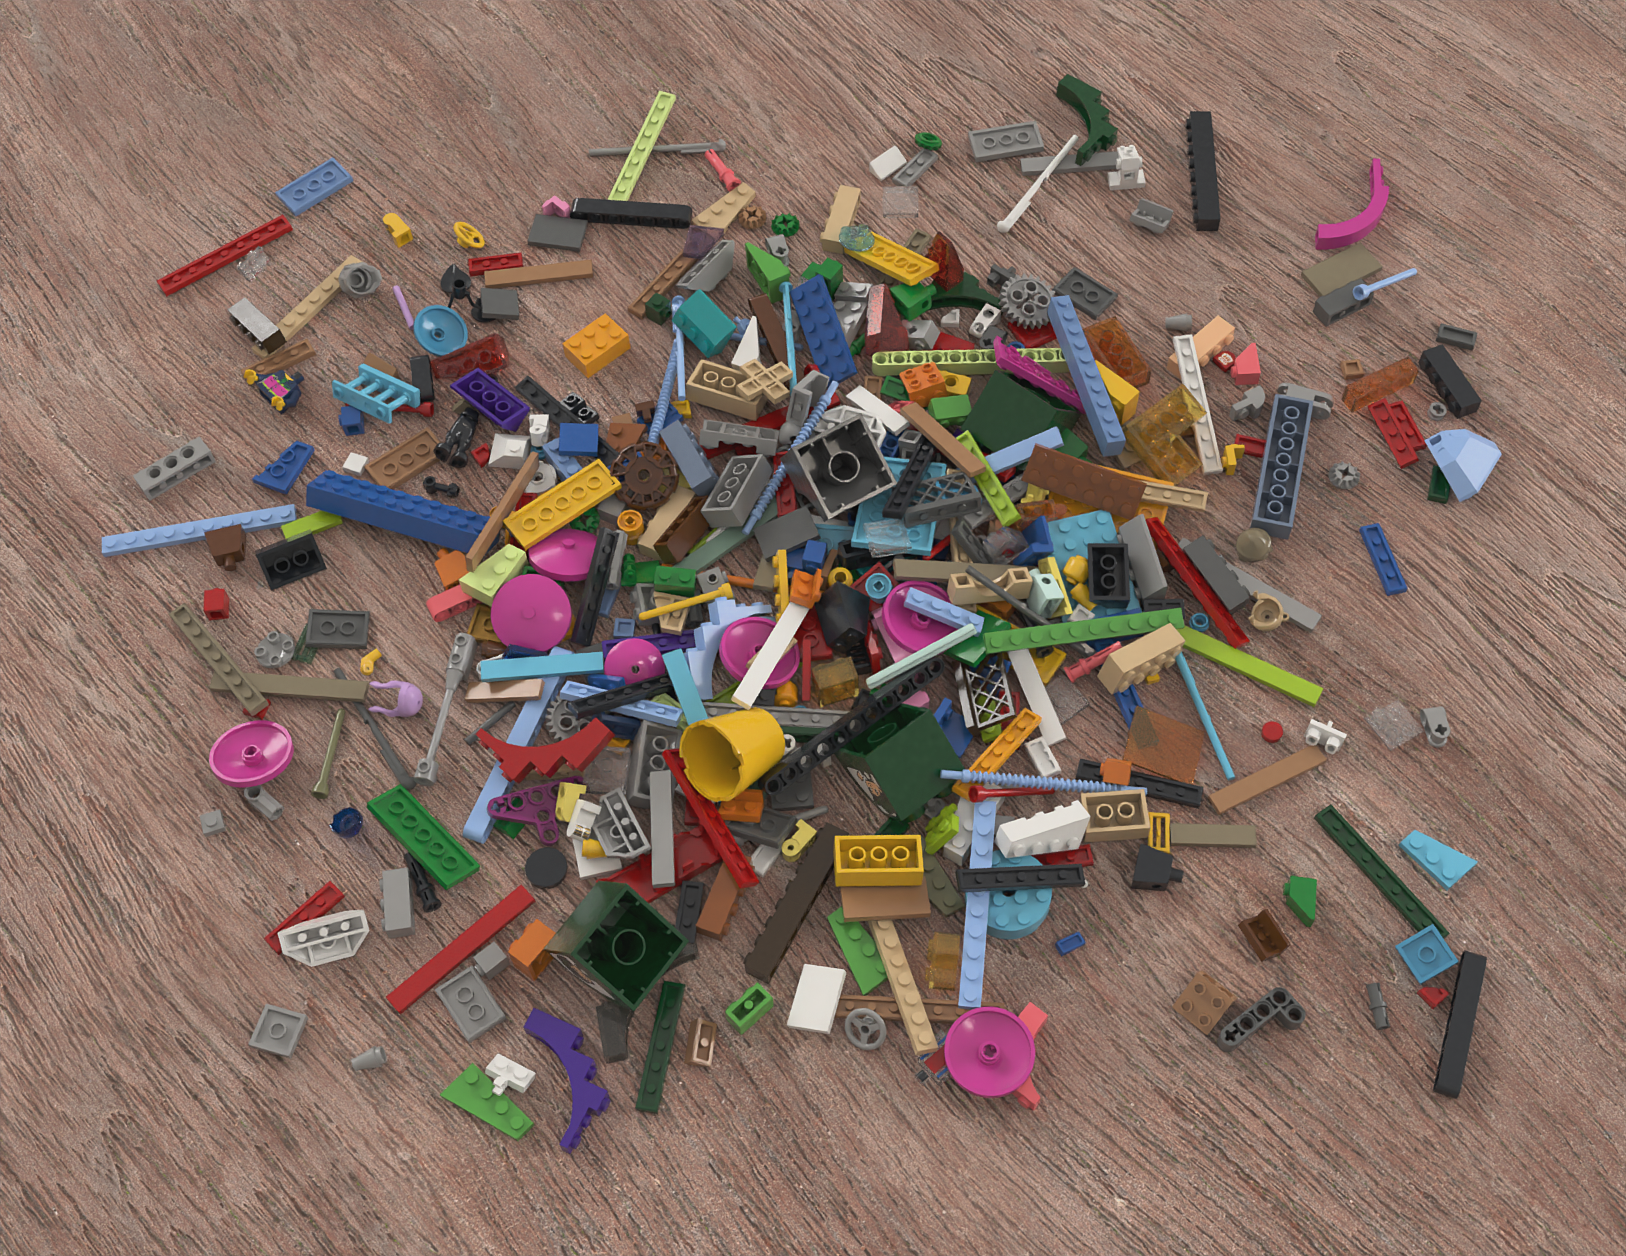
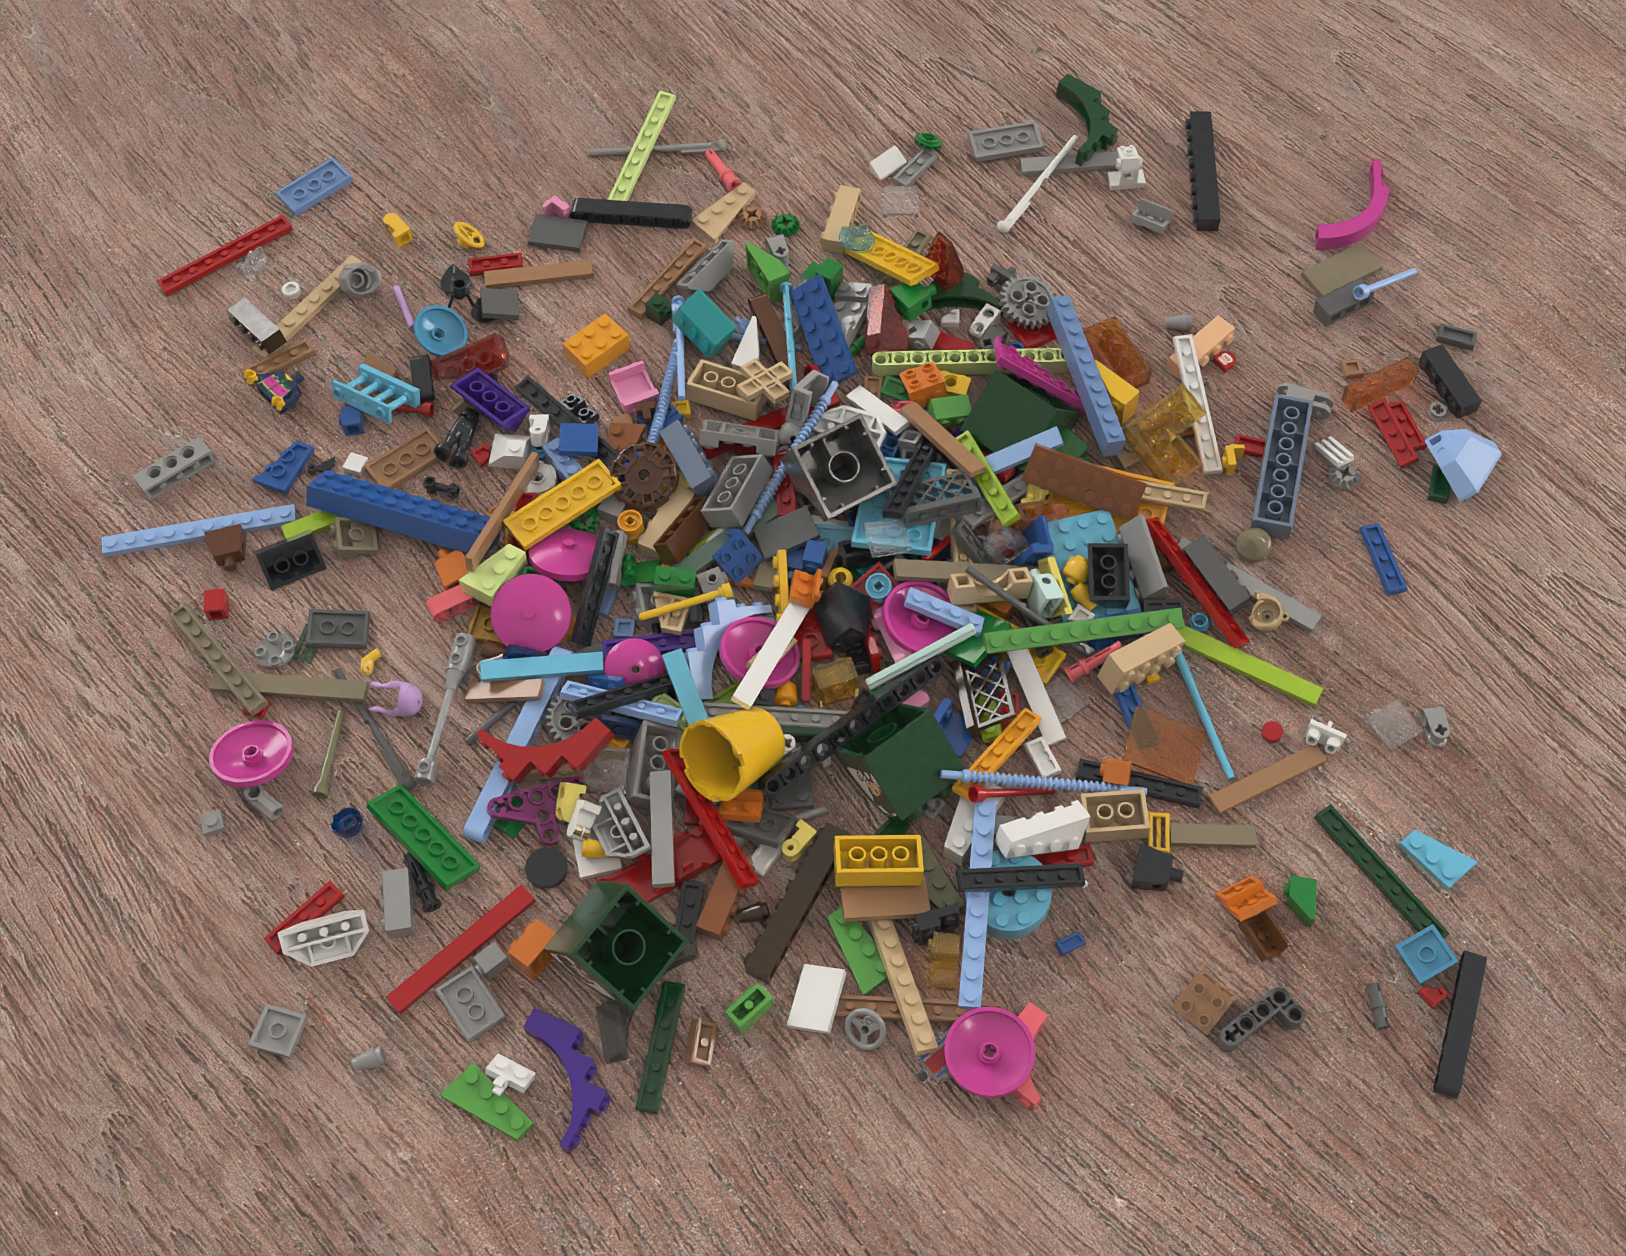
wing [683,225,724,259] -> none
lime plate [925,803,959,855] -> none
dark grey tile [1052,267,1118,320] -> none
light grey brick [1229,385,1265,421] -> none
coral slope [1231,343,1261,385] -> none
none -> white tile [282,282,301,300]
none -> black piece [308,457,335,476]
none -> dark tan plate [330,517,378,558]
none -> bright pink panel [608,361,660,415]
none -> blue bracket [712,528,764,585]
none -> dark brown cone [737,901,770,923]
none -> black plate [911,904,960,946]
none -> orange slope [1215,875,1278,922]
none -> white tile [1315,436,1354,468]

